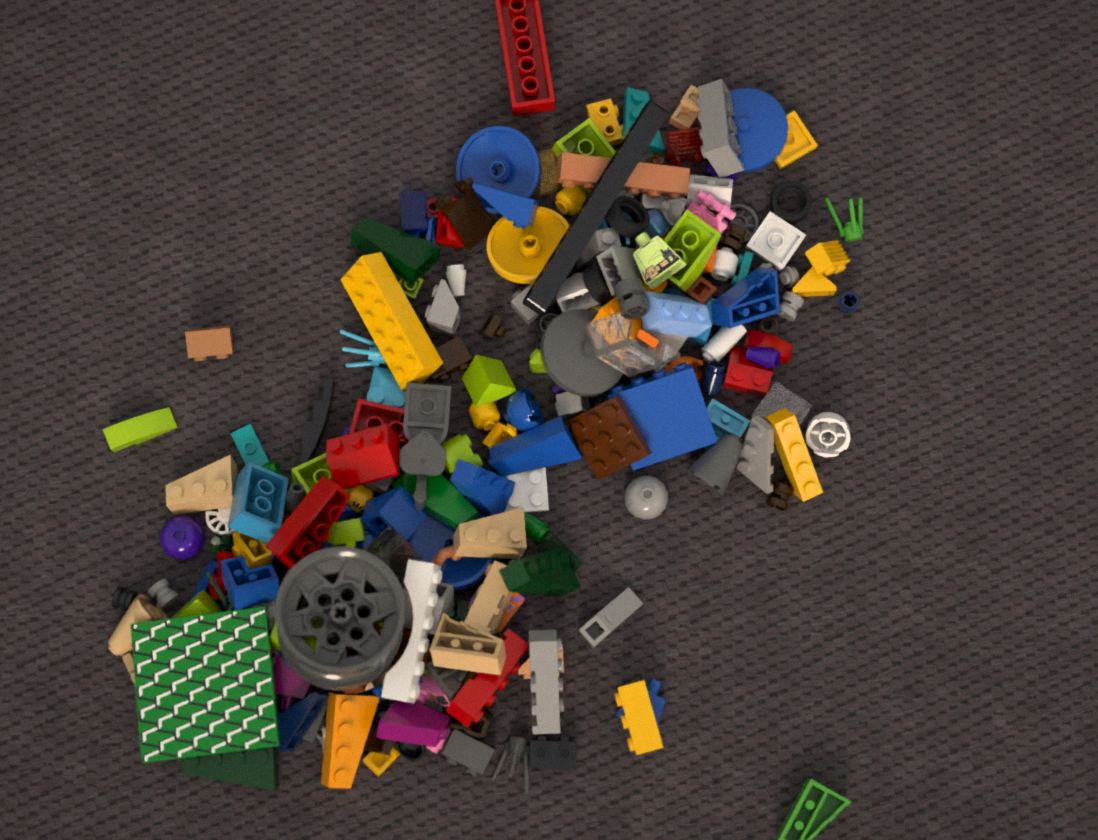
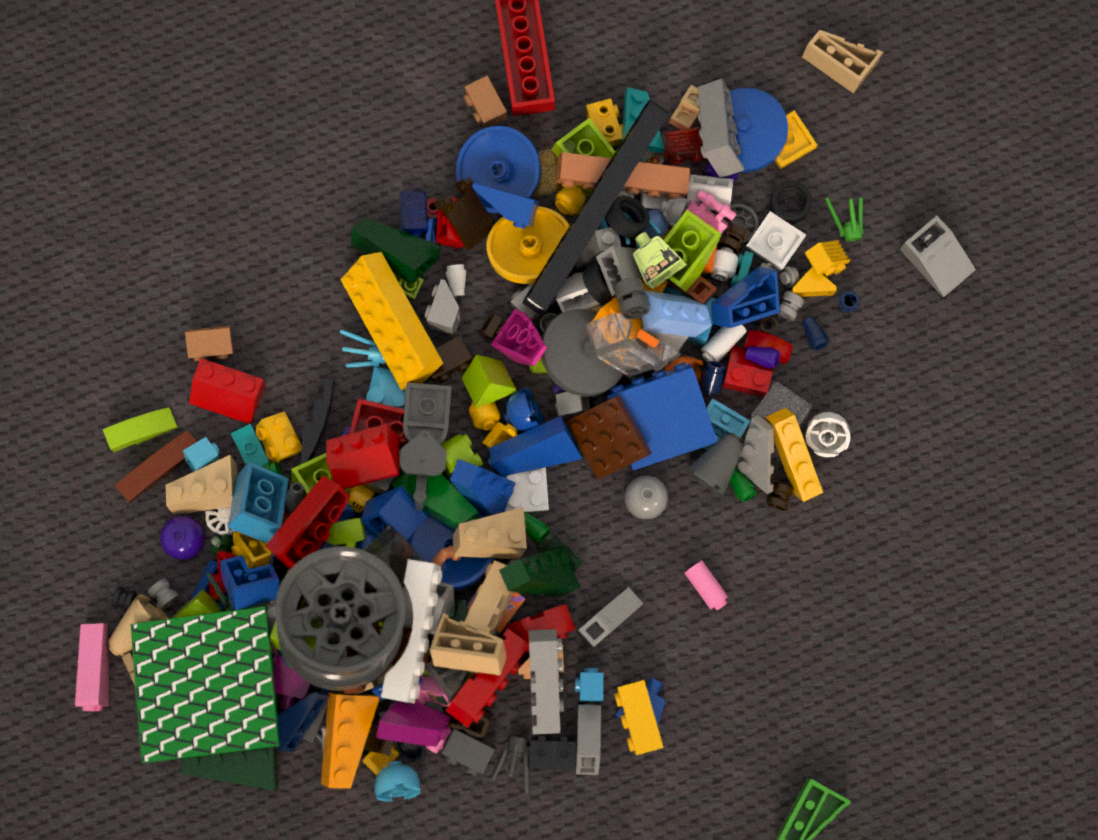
none -> bright pink slope [75,623,109,712]
none -> copper slope [114,430,197,503]
none -> medium azure brick [183,437,220,472]
none -> red slope [189,358,266,424]
none -> yellow bracket [255,411,302,464]
none -> medium azure cylinder [374,761,421,802]
none -> medium nougat brick [463,76,507,128]
none -> dark pink wedge [491,309,547,366]
none -> red brick [506,604,575,653]
none -> dark azure brick [575,668,603,702]
none -> light grey slope [576,703,601,775]
none -> bright pink brick [684,561,728,611]
none -> green cone [730,468,757,502]
none -> tan wedge [802,30,883,94]
none -> dark blue cone [802,317,829,351]
none -> light grey slope [900,216,976,298]

